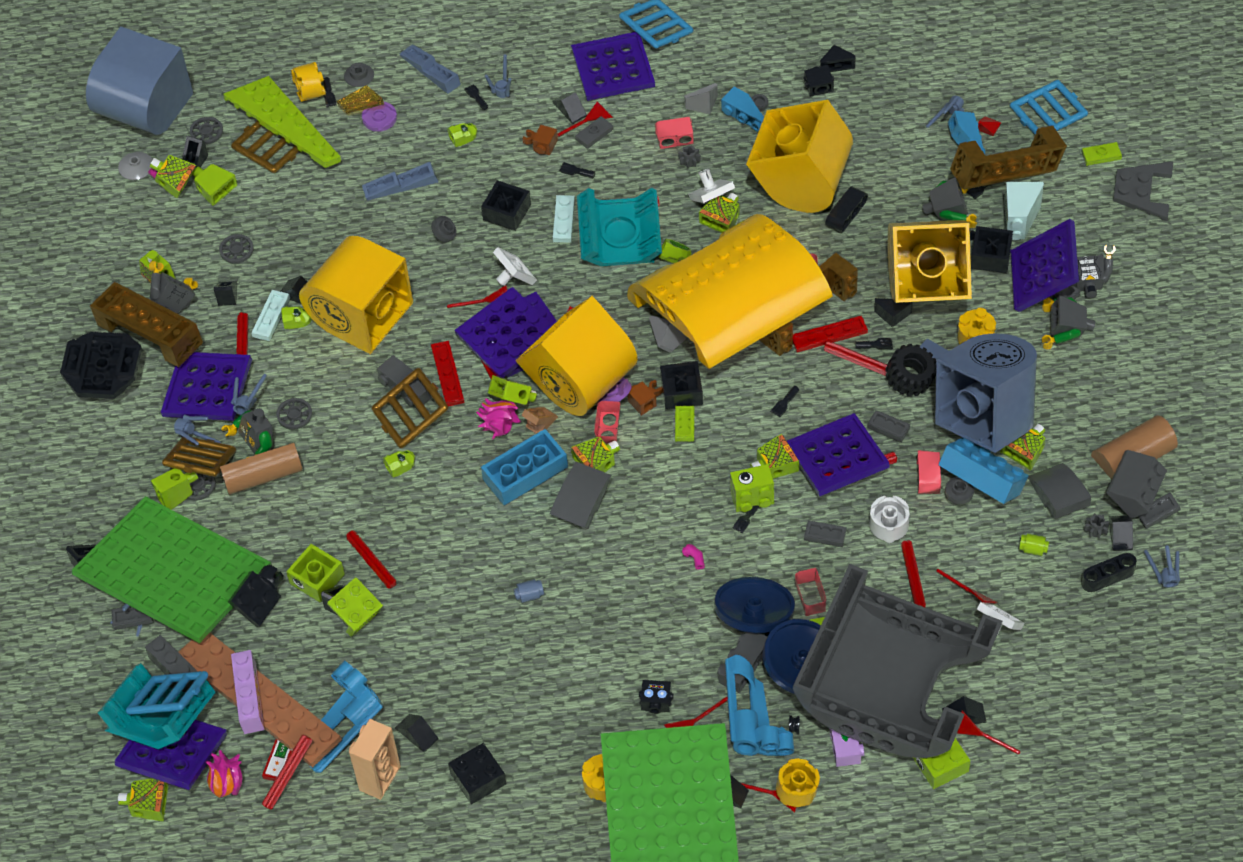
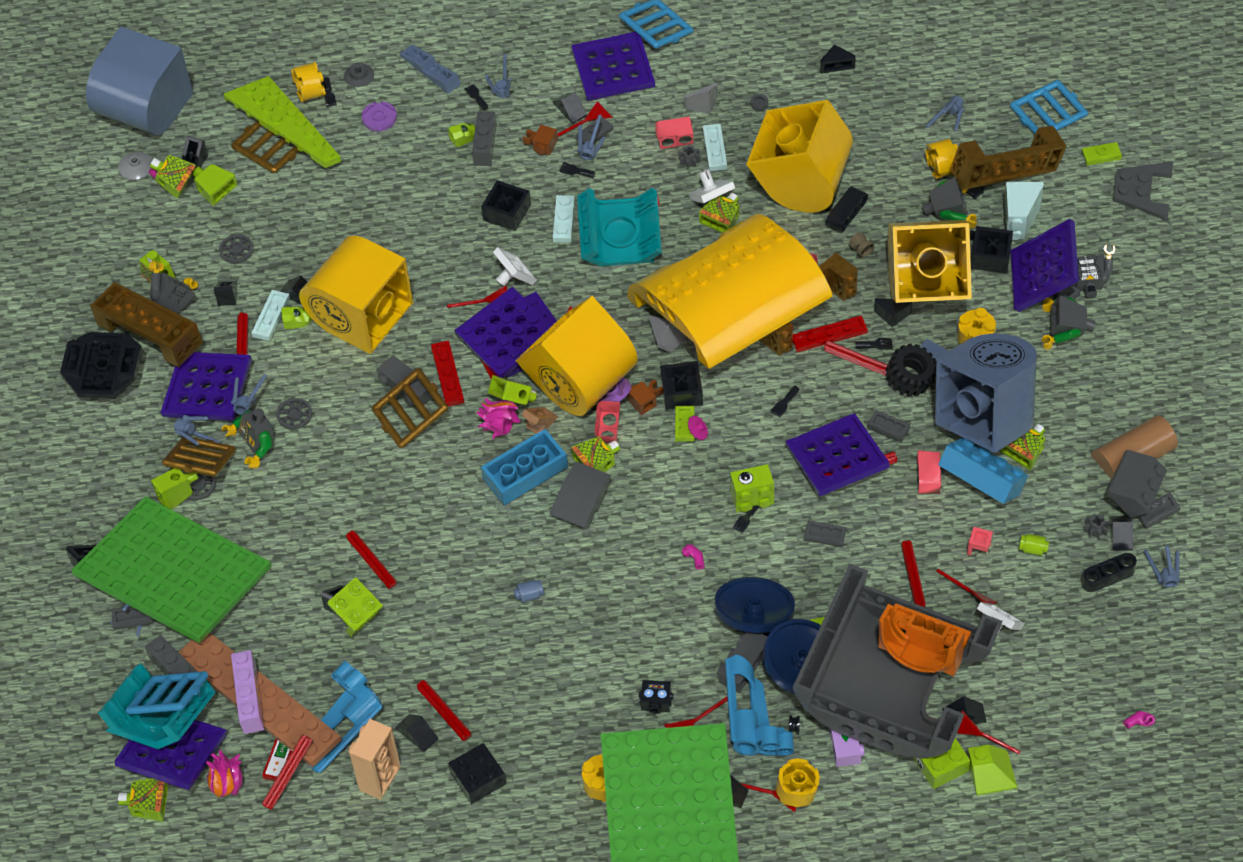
dark grey wheel [190,117,223,144] -> none
medium nougat brick [220,443,303,495] -> none
black plate [228,565,283,627] -> none
lime brick [286,544,345,602] -> none
clear yellow wing [337,85,384,114] -> none
sand blue slope [362,162,438,201] -> none
lime rock [383,450,415,477] -> none
dark grey plate [431,216,457,242] -> none
lime rock [659,239,692,263] -> none
dark azure slope [721,87,764,132] -> none
lime torso [750,434,799,478] -> none
coral piece [795,568,826,616] -> none
black head [803,65,834,97] -> none
white brick [869,496,910,543] -> none
dark grey plate [945,477,974,504] -> none
dark azure slope [948,111,985,154] -> none
red slope [978,116,1001,136] -> none
dark grey slope [1028,463,1092,519] -> none
none -> red axle [417,680,472,741]
none -> dark grey brick [472,111,497,166]
none -> sand blue plant [577,115,605,160]
none -> dark pink piece [688,415,708,440]
none -> light aqua plate [703,124,727,171]
none -> dark tan wheel [849,232,875,258]
none -> orange piece [878,603,971,676]
none -> yellow brick [925,139,958,179]
none -> coral panel [967,527,993,555]
none -> lime slope [967,744,1018,796]
none -> dark pink arm [1123,711,1155,729]

